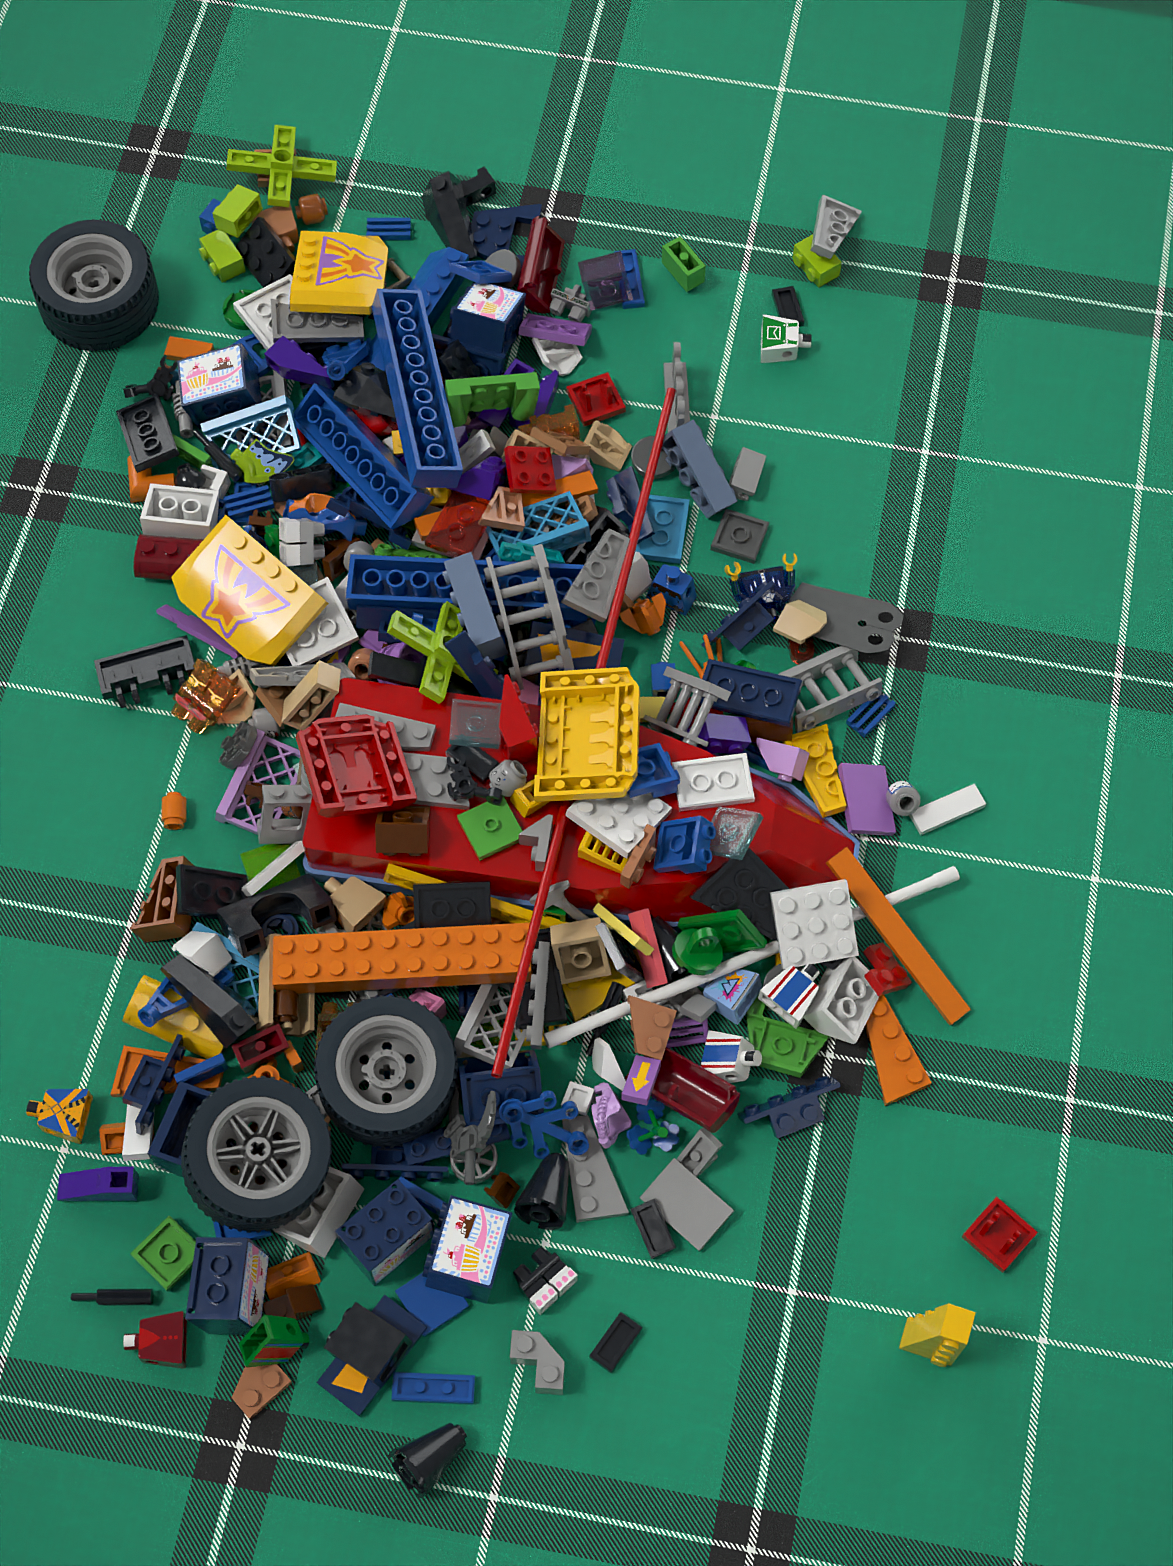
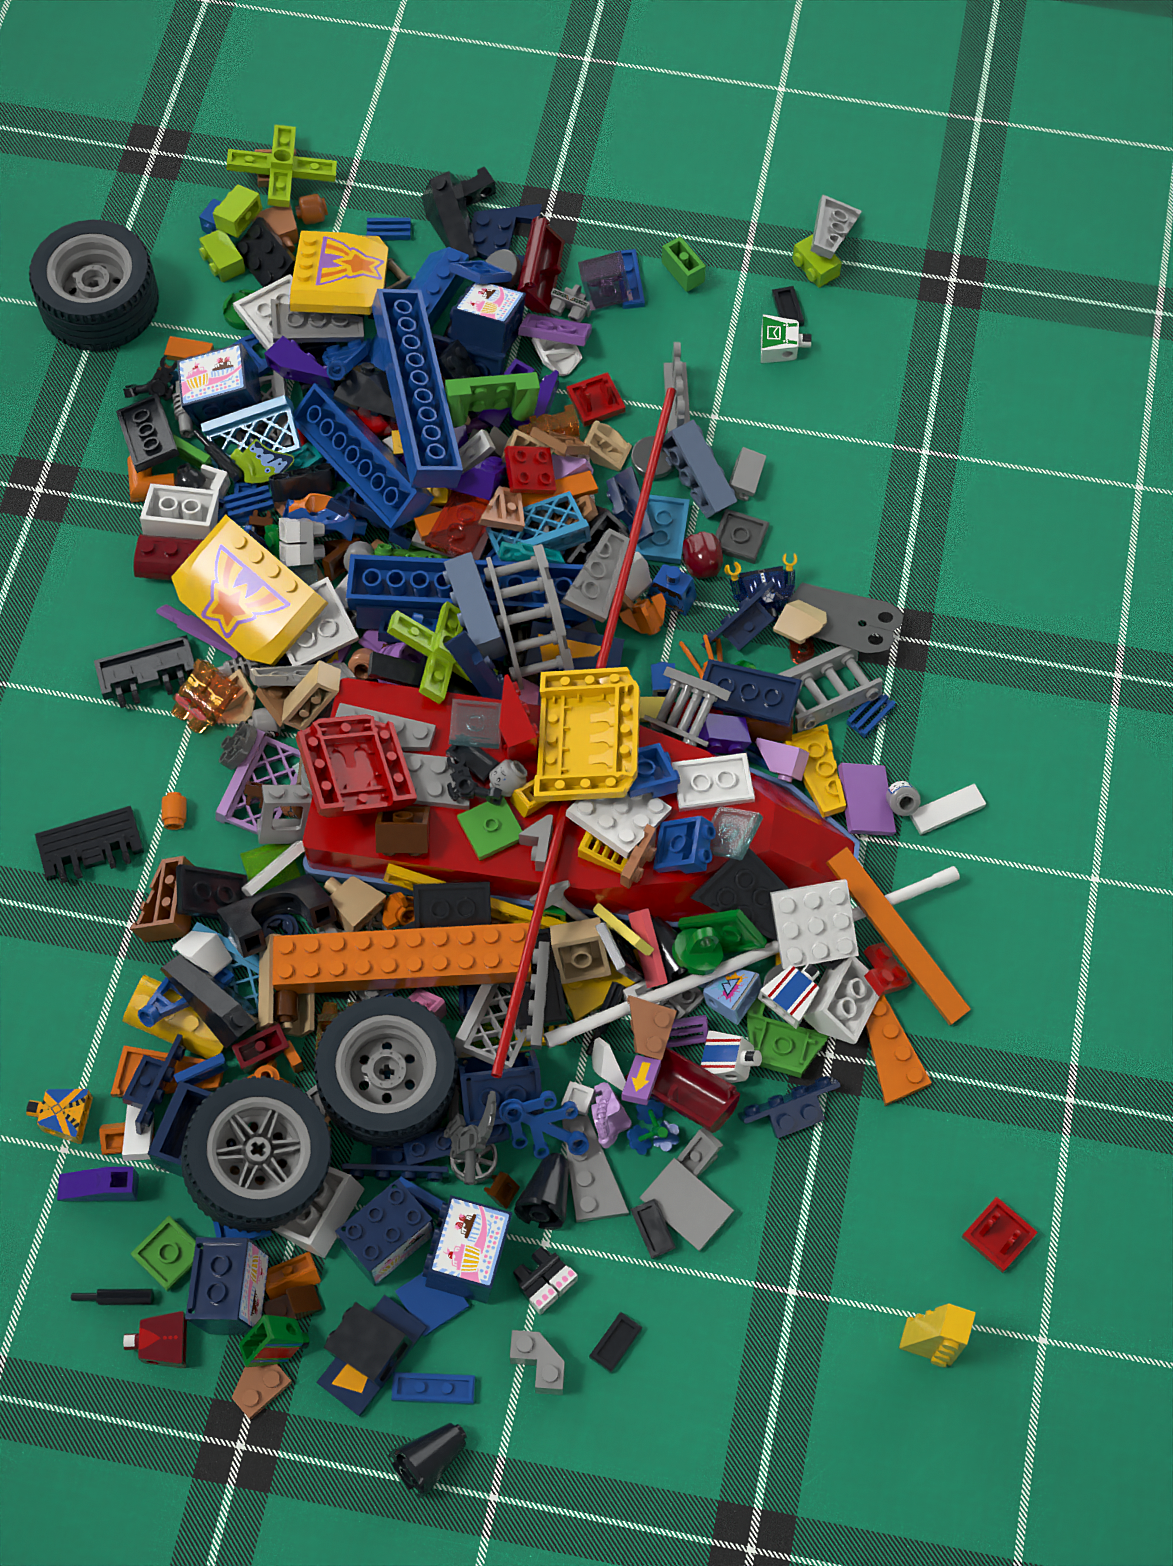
light grey tile [680,993,717,1023] -> none
none -> black hinge [35,805,144,884]
none -> dark red hair [682,531,723,580]

